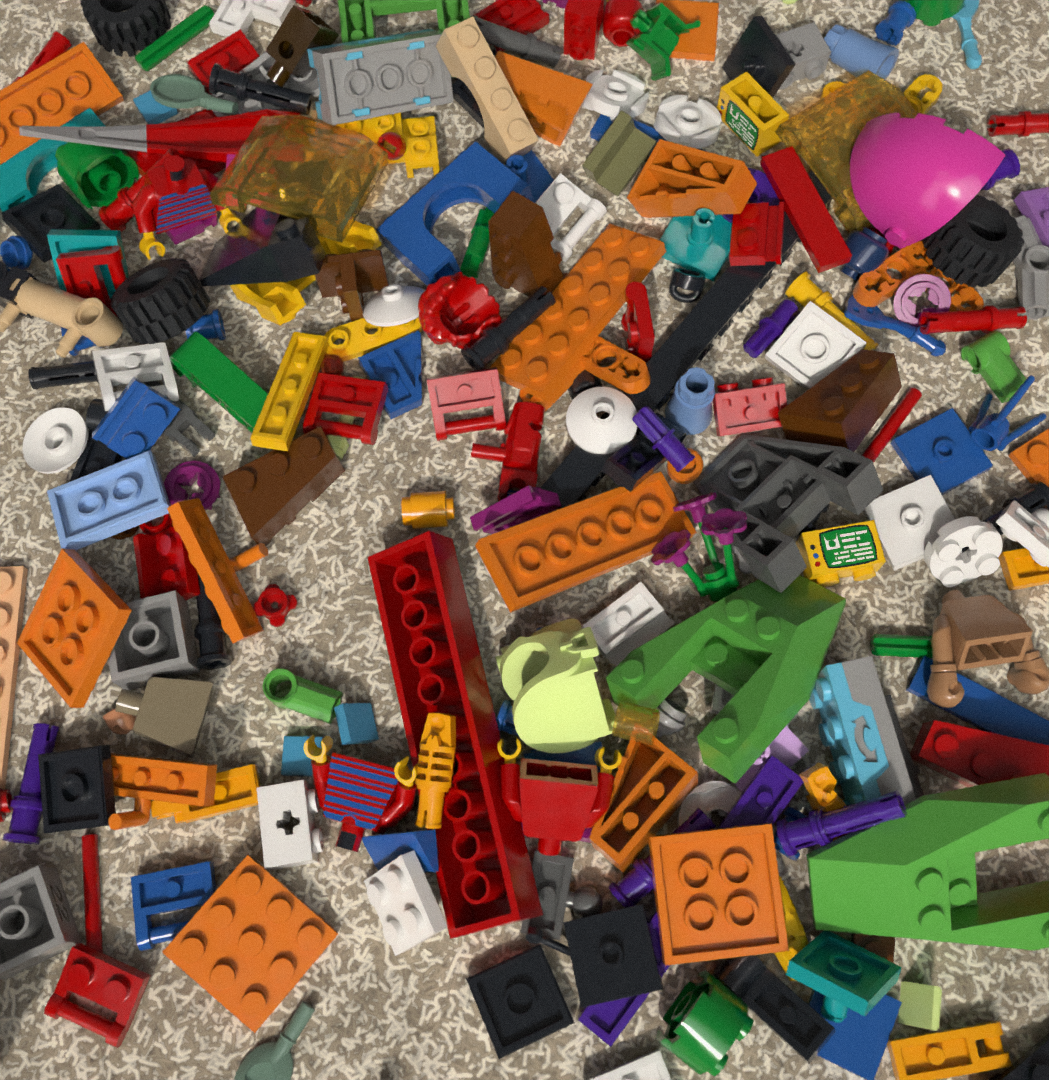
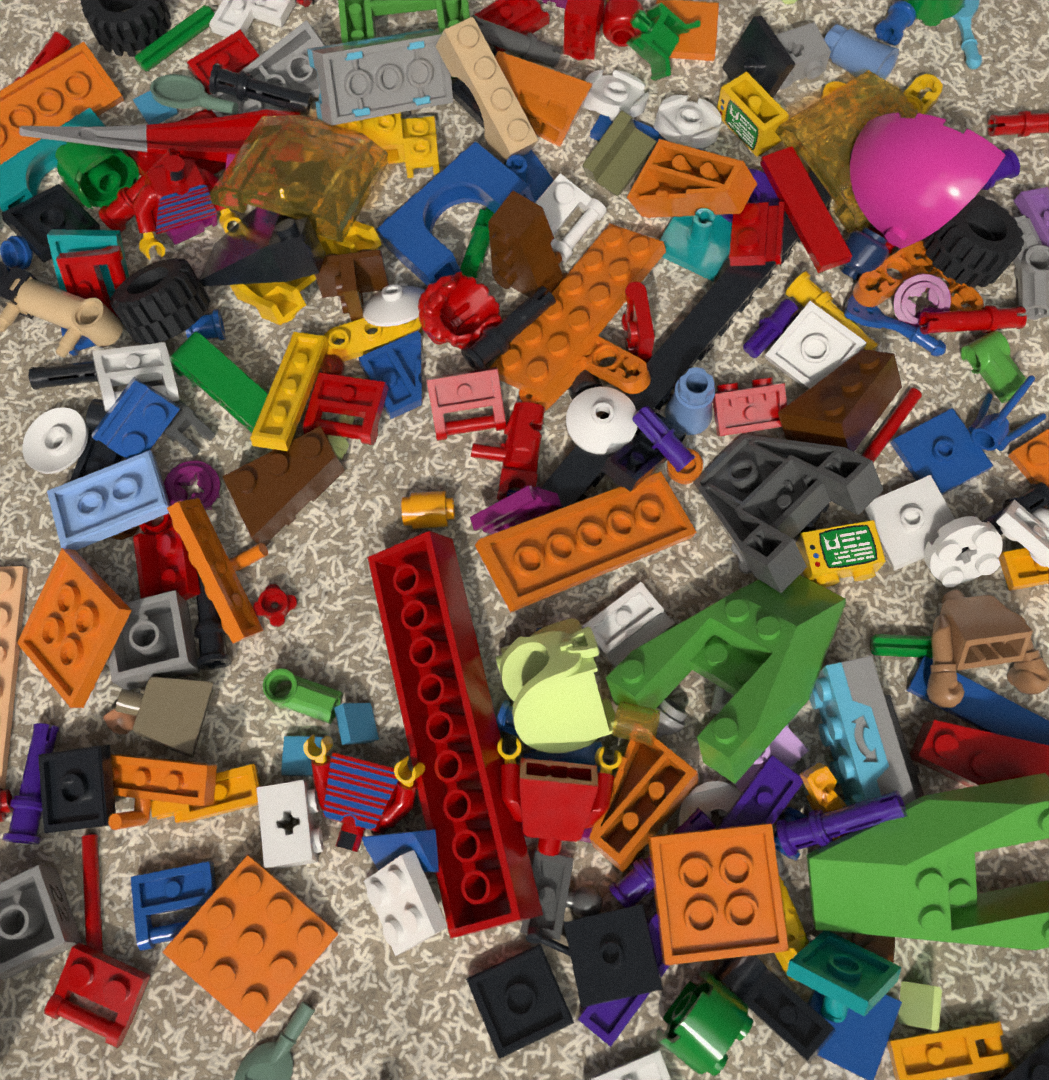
dark brown torso [267,5,339,87] -> none
red hinge [377,132,406,160] -> none
light orange hinge [415,713,456,829] -> none
magenta plant [651,492,747,602] -> none
black tile [669,268,706,303] -> none

